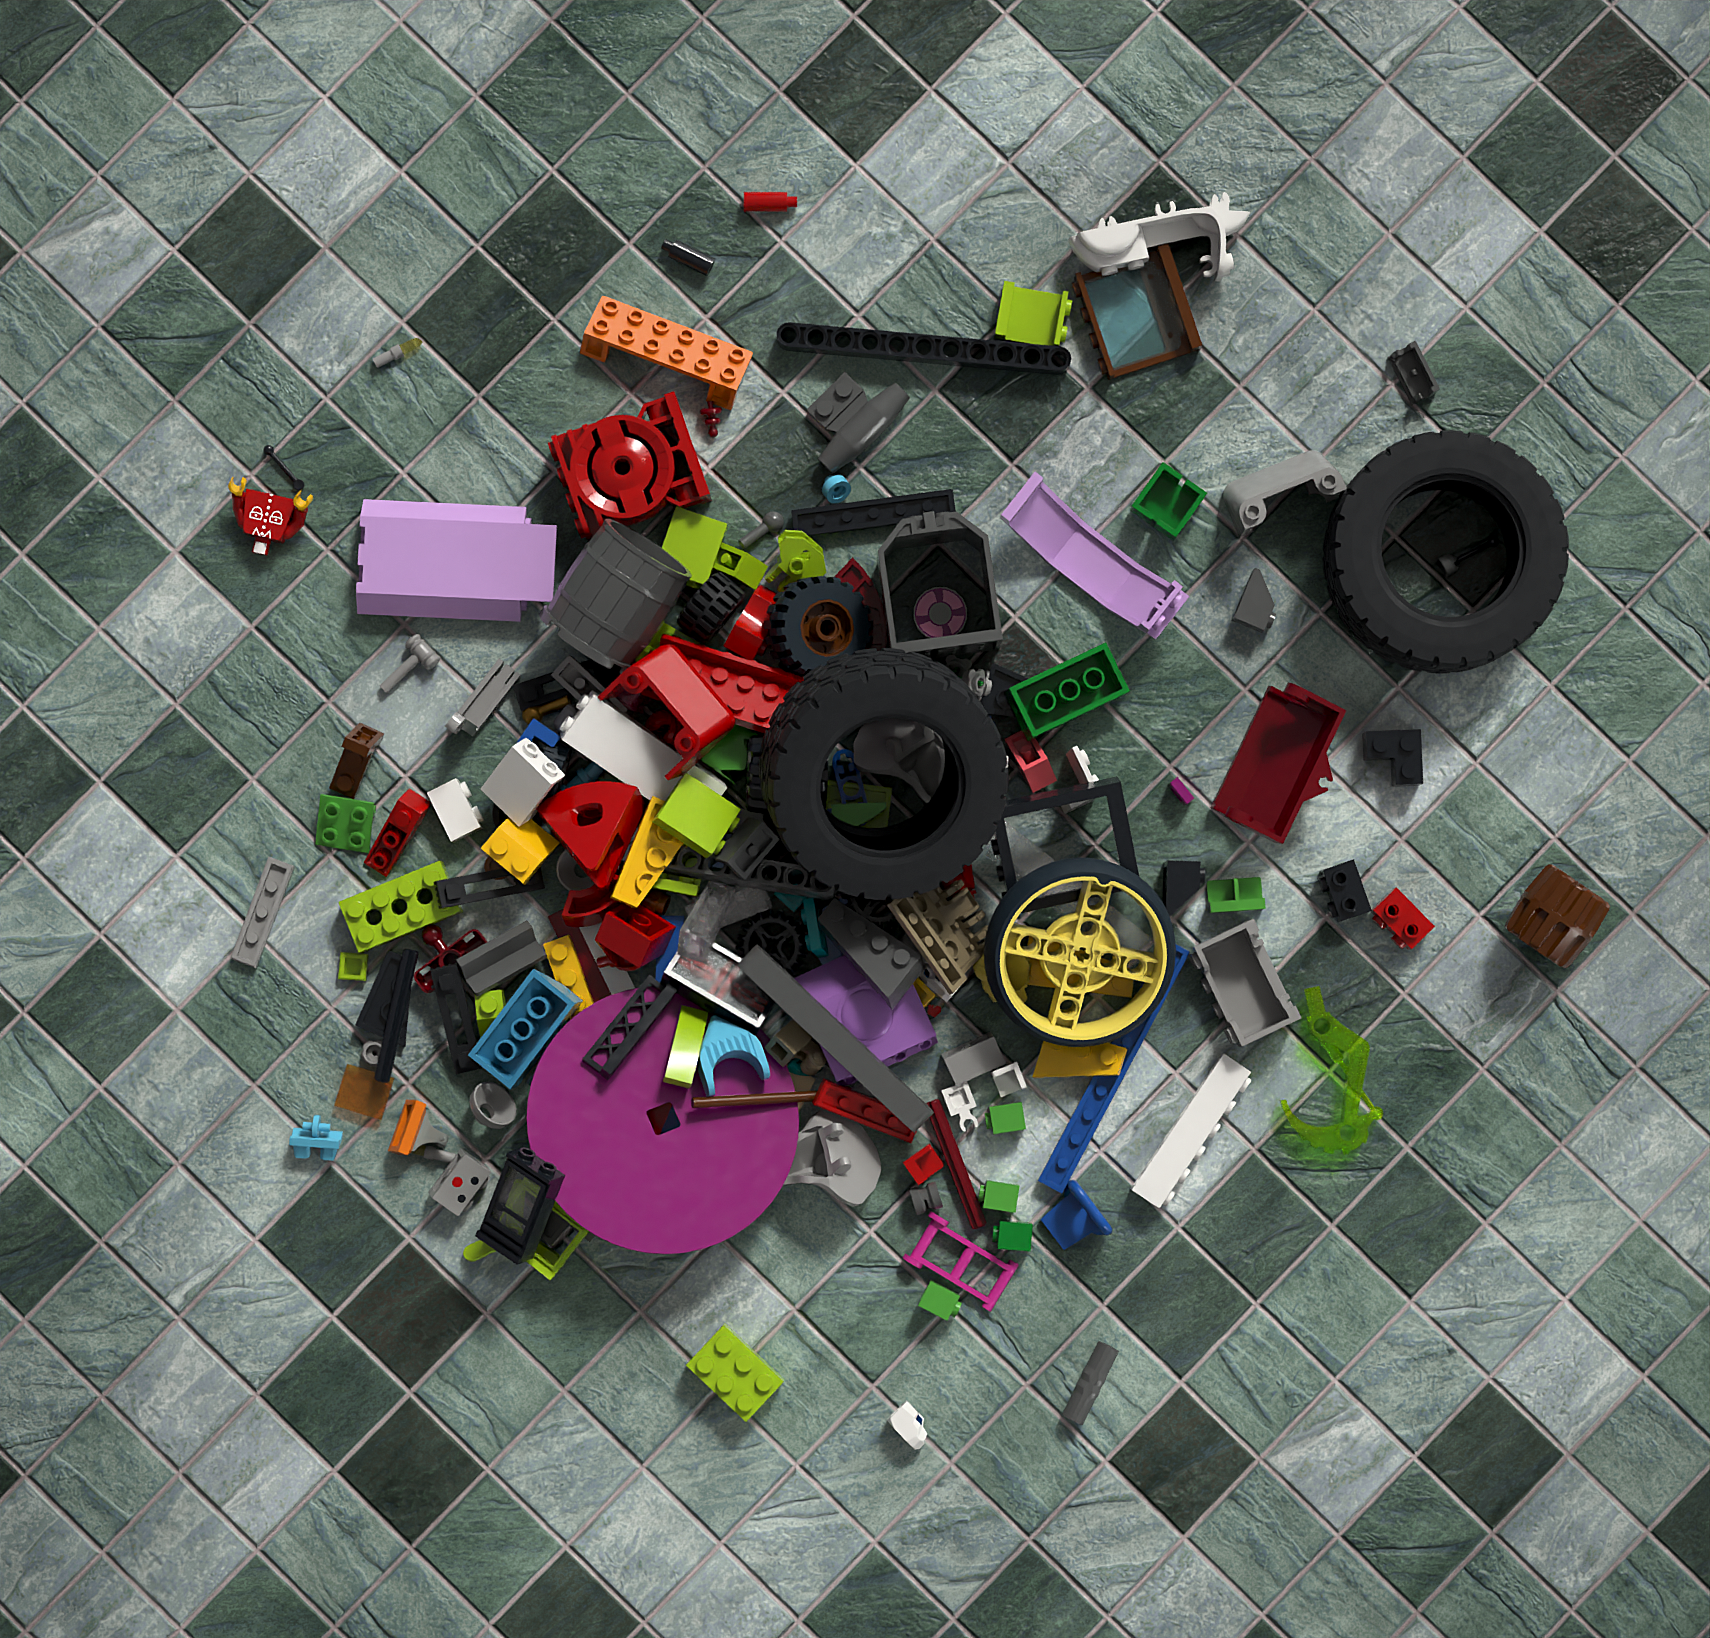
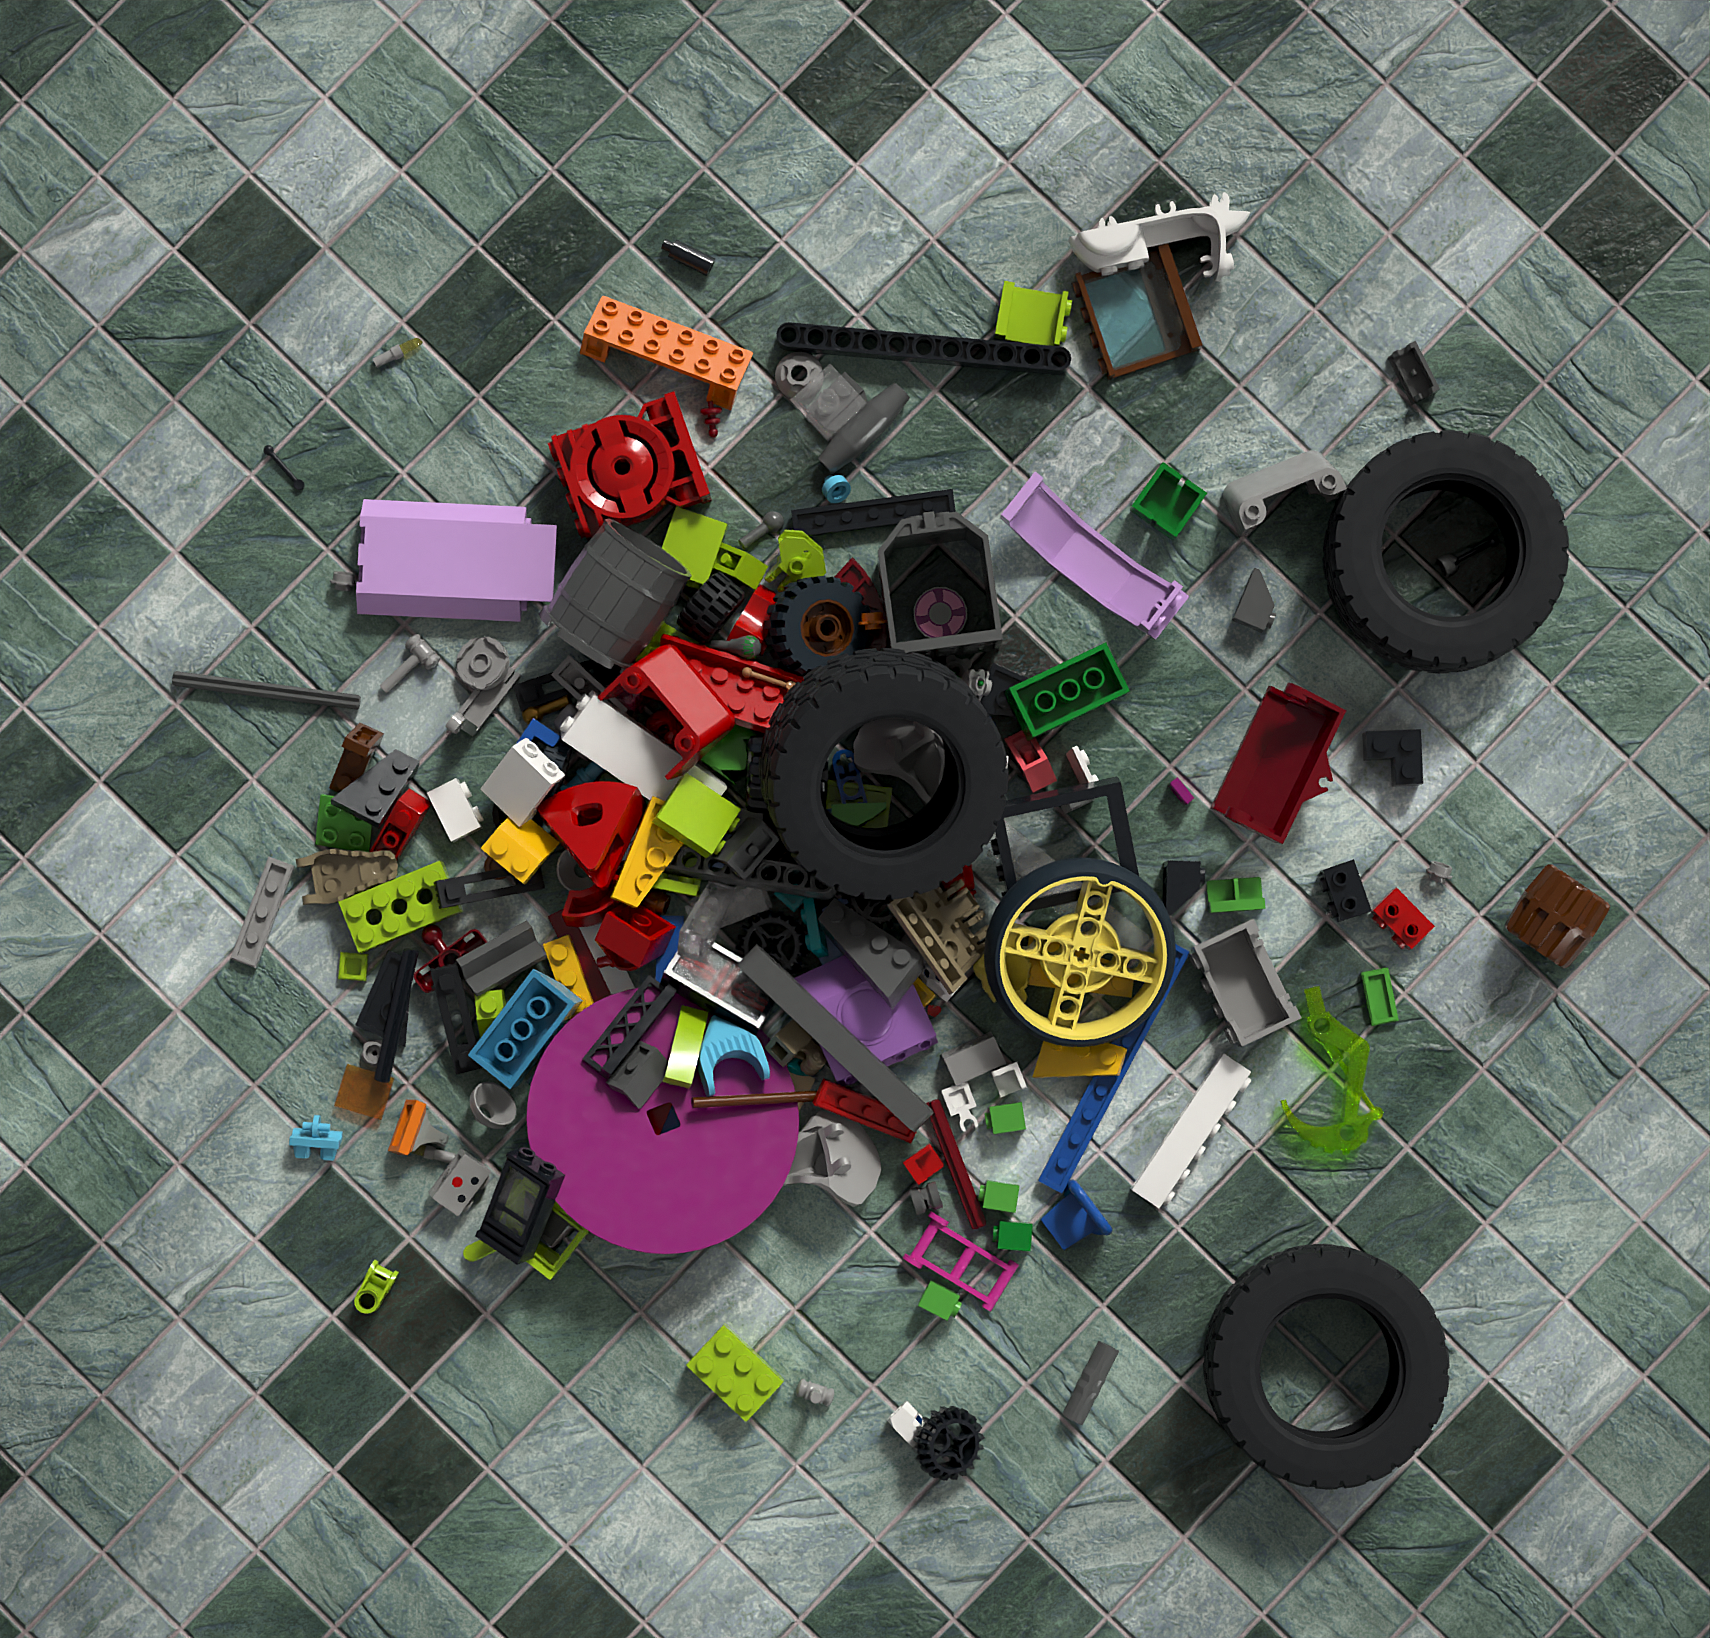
red torso [228,477,313,556] -> none
red cylinder [744,192,797,212] -> none
none -> dark grey axle [172,671,361,710]
none -> dark tan animal [295,849,398,905]
none -> light grey plate [330,571,357,591]
none -> wing [331,749,420,829]
none -> lime piece [354,1259,399,1314]
none -> light grey tile [456,637,510,691]
none -> dark grey panel [606,1040,668,1109]
none -> dark grey piece [710,635,761,660]
none -> medium nougat hinge [742,667,796,692]
none -> light grey piece [775,352,824,401]
none -> clear tile [790,364,867,441]
none -> light grey piece [796,1379,834,1407]
none -> orange plate [859,612,887,630]
none -> black gear [912,1406,985,1481]
none -> black tyre [1203,1244,1450,1490]
none -> bright green tile [1360,967,1399,1026]
none -> light grey plate [1426,861,1452,883]

